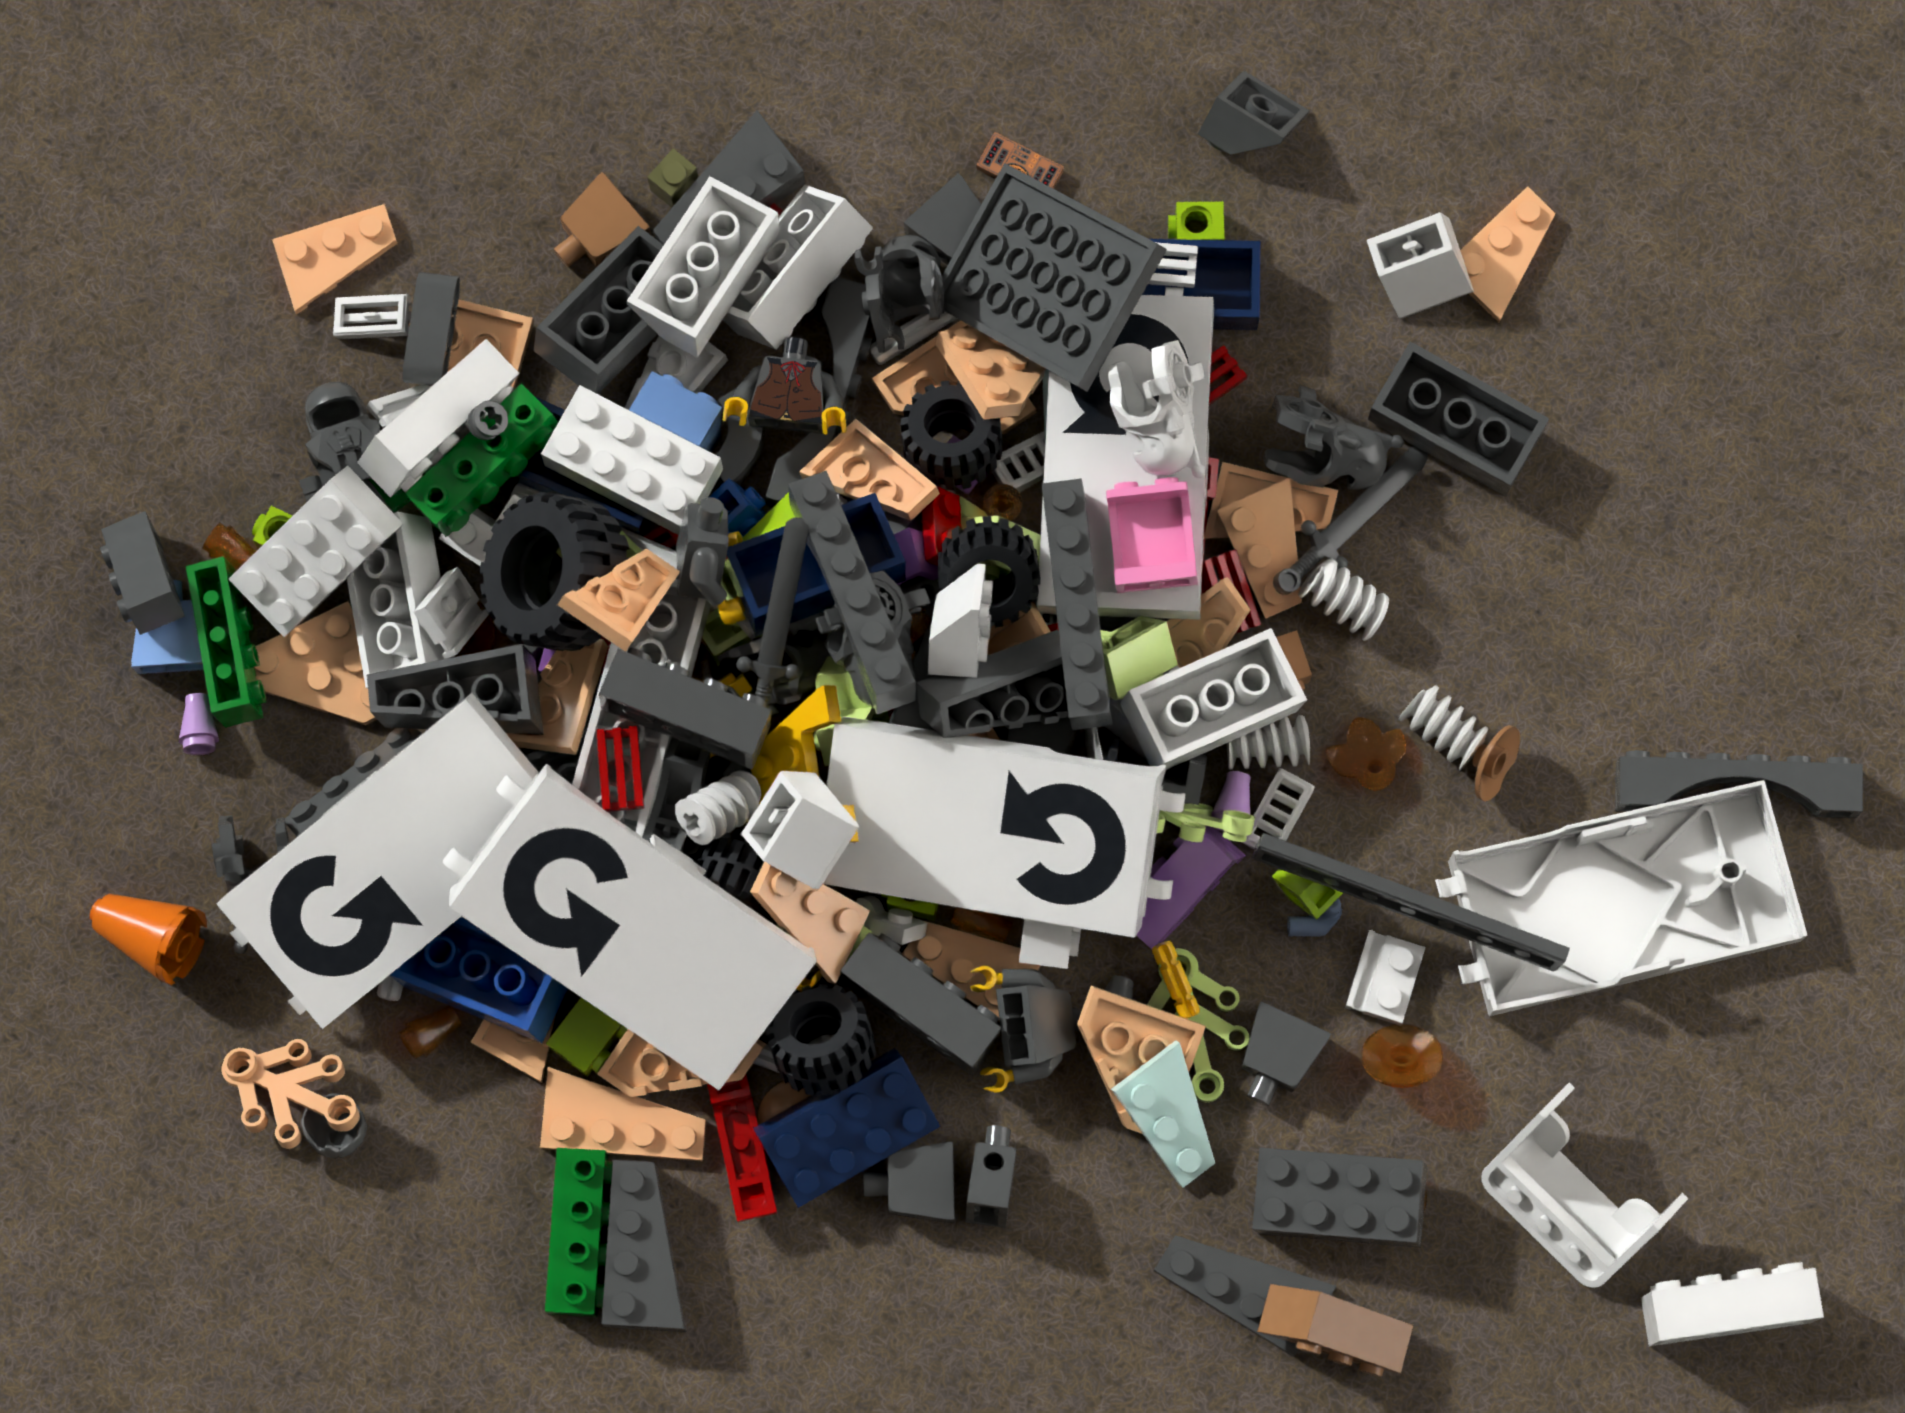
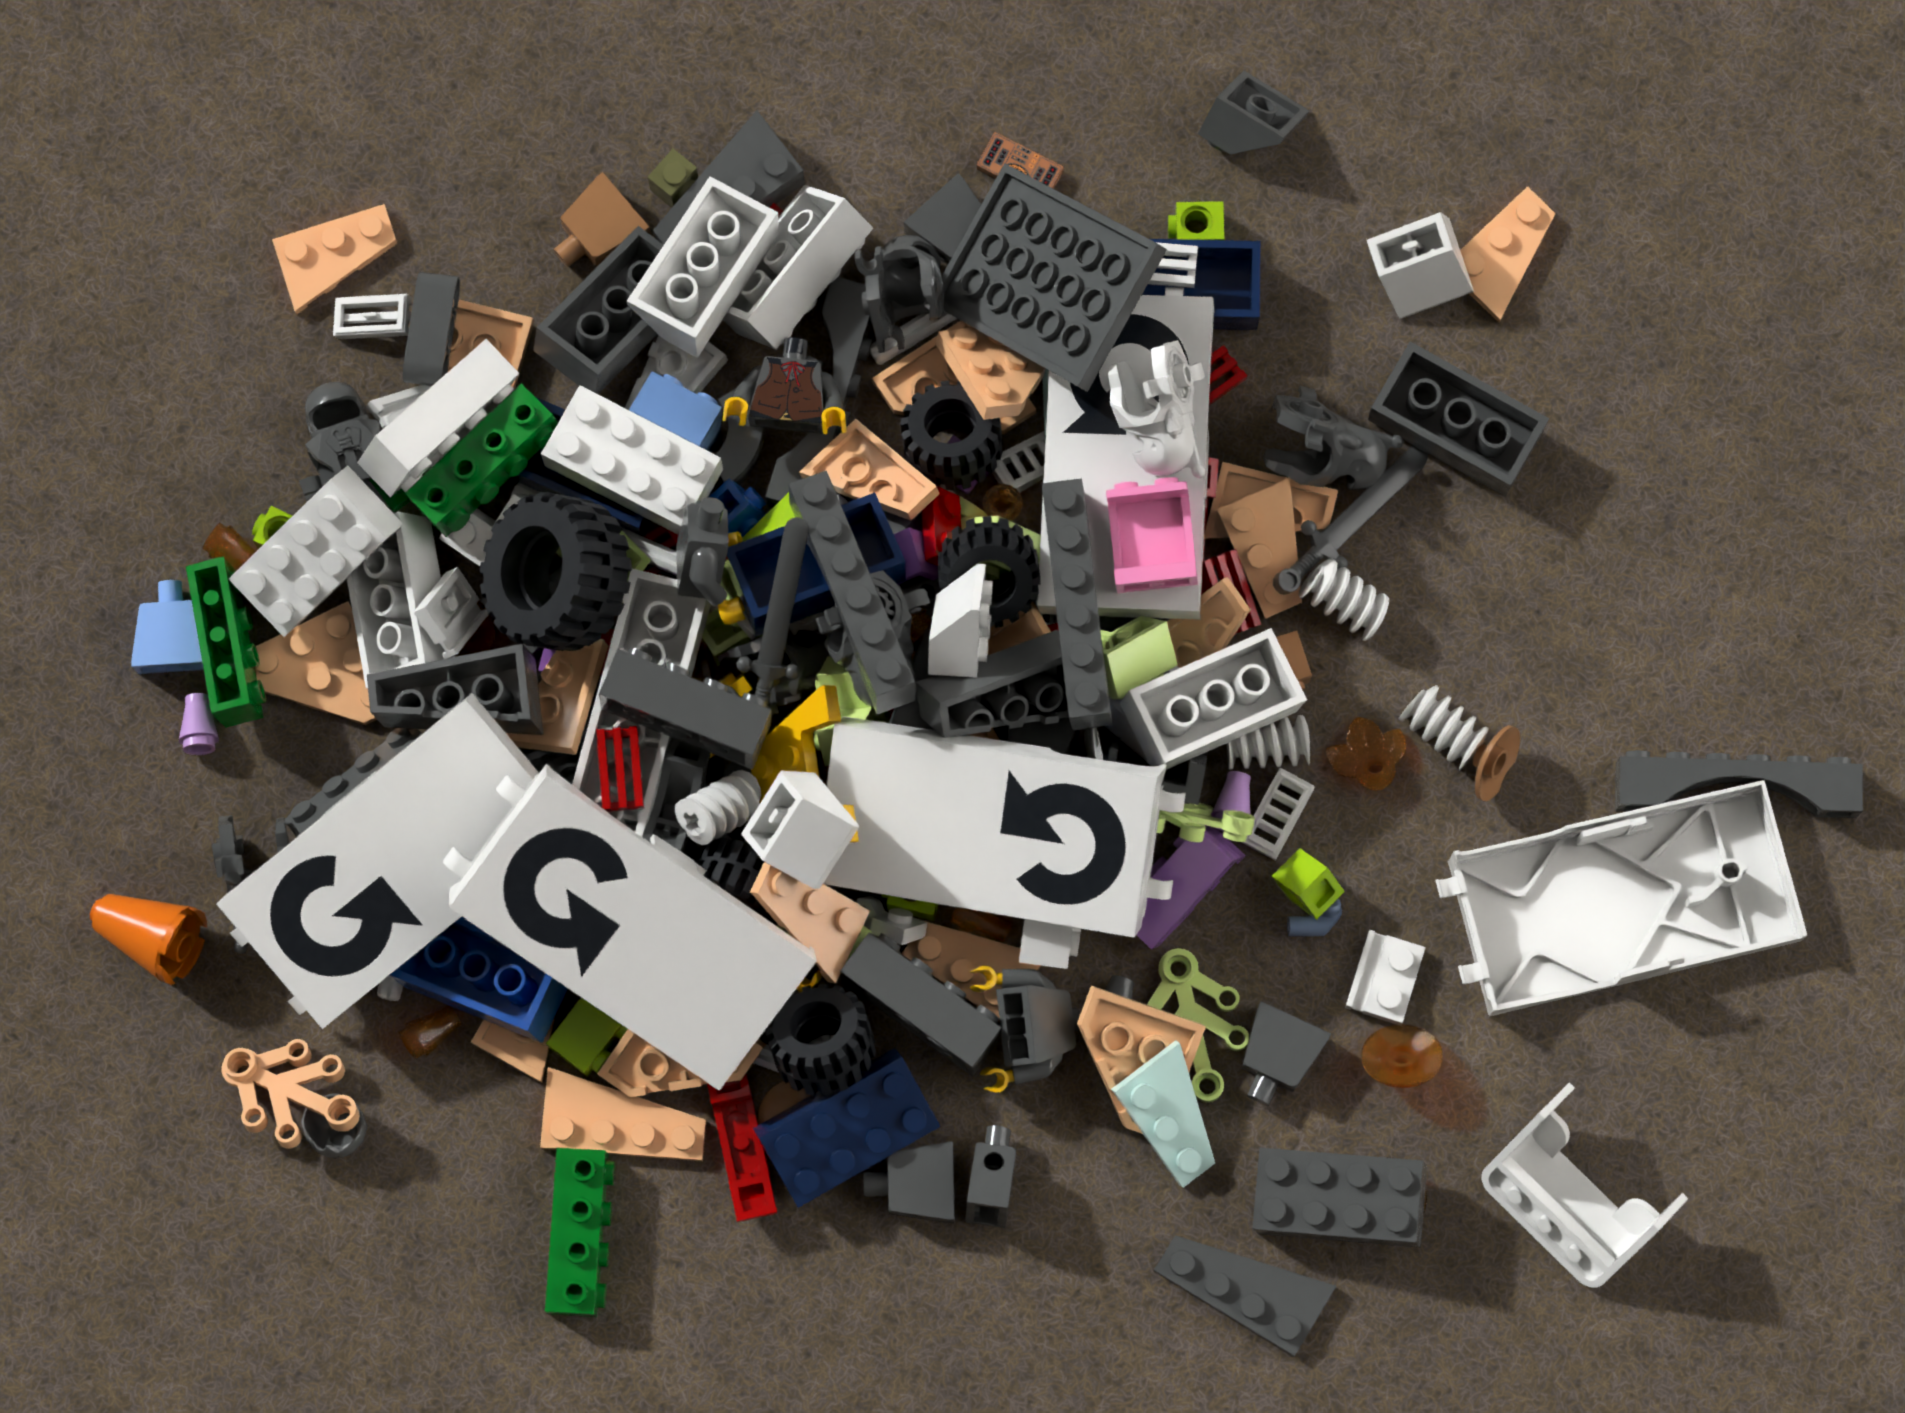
dark grey brick [100,511,185,635] -> none
dark grey bush [467,400,508,441] -> none
light nougat wing [557,549,680,652] -> none
dark grey wedge [602,1160,687,1332] -> none
yellow axle [1152,941,1200,1019] -> none
dark grey tile [1252,833,1570,972] -> none
medium nougat wedge [1257,1284,1413,1377] -> none
white brick [1641,1262,1824,1346] -> none

